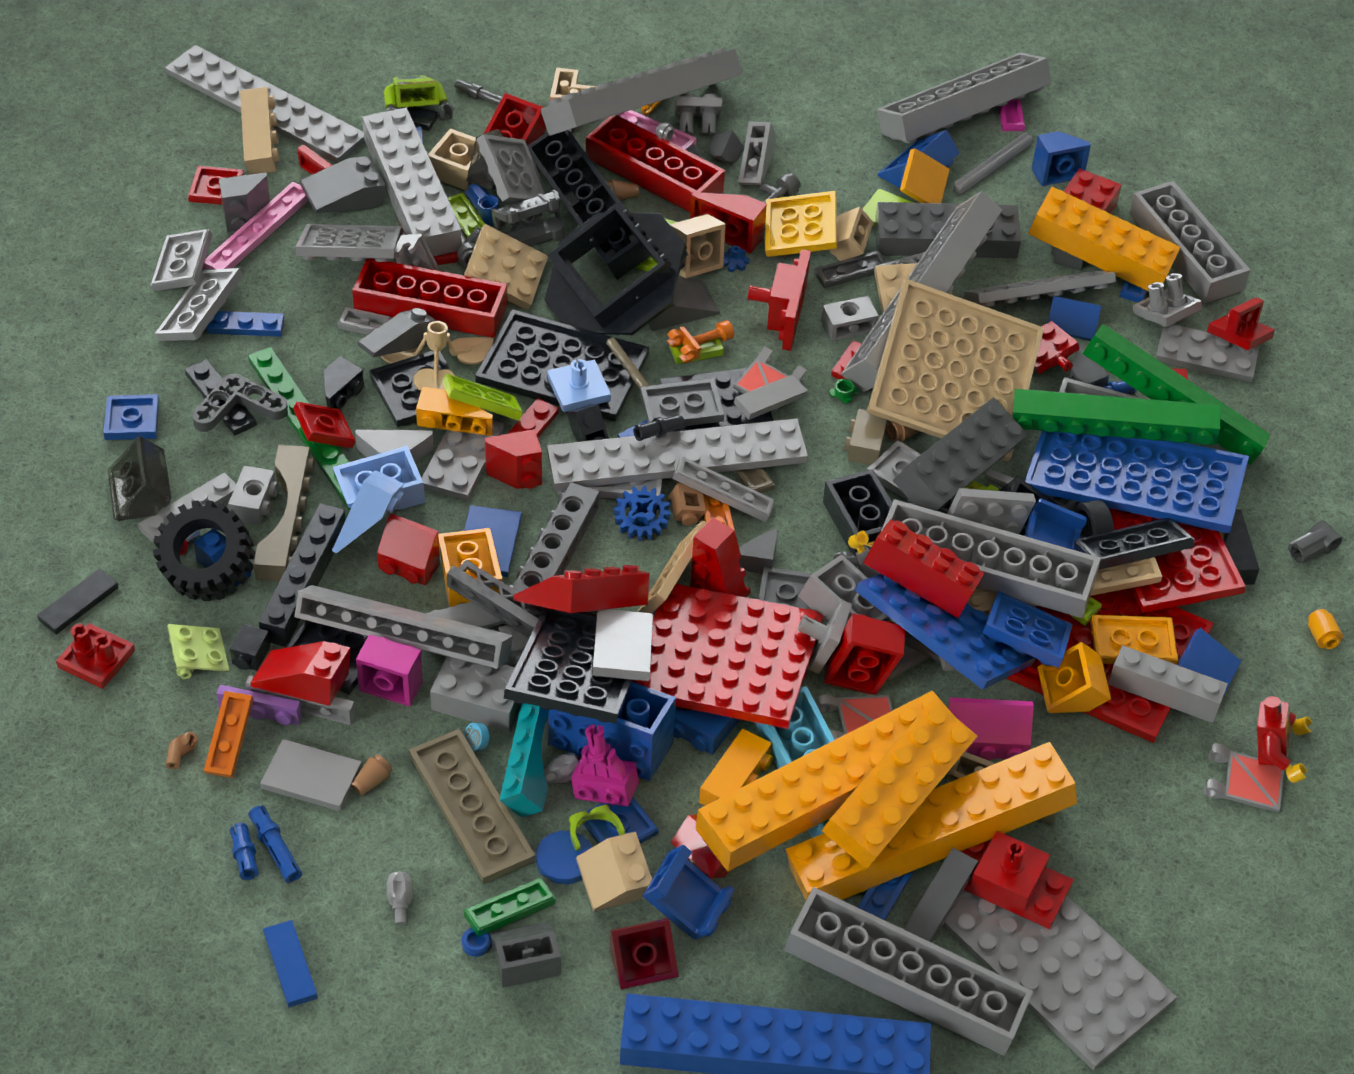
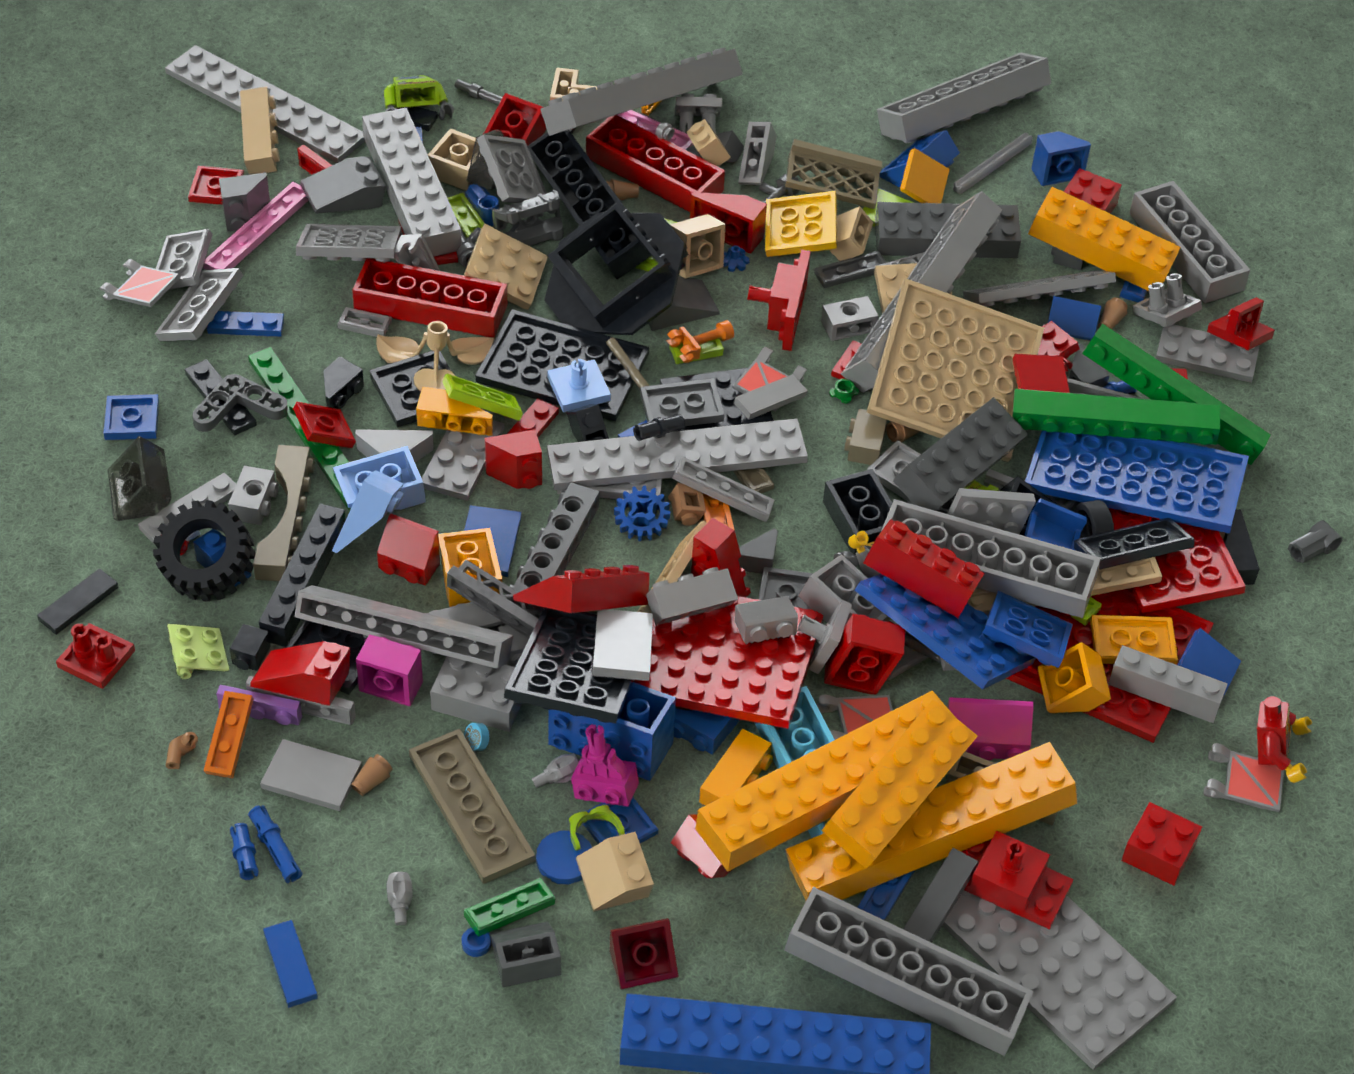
slope [358,308,435,357] -> none
teal arch [500,703,549,817] -> none
blue panel [642,844,735,940] -> none
dark pink tile [998,99,1025,131] -> none
light orange brick [1308,609,1343,649] -> none
none -> flag [99,259,180,307]
none -> light grey brick [646,567,738,626]
none -> tan brick [686,119,731,166]
none -> light grey brick [735,596,798,644]
none -> dark tan fence [785,139,883,209]
none -> red tile [1012,354,1070,393]
none -> medium nougat cone [1098,298,1128,329]
none -> red brick [1121,802,1202,886]

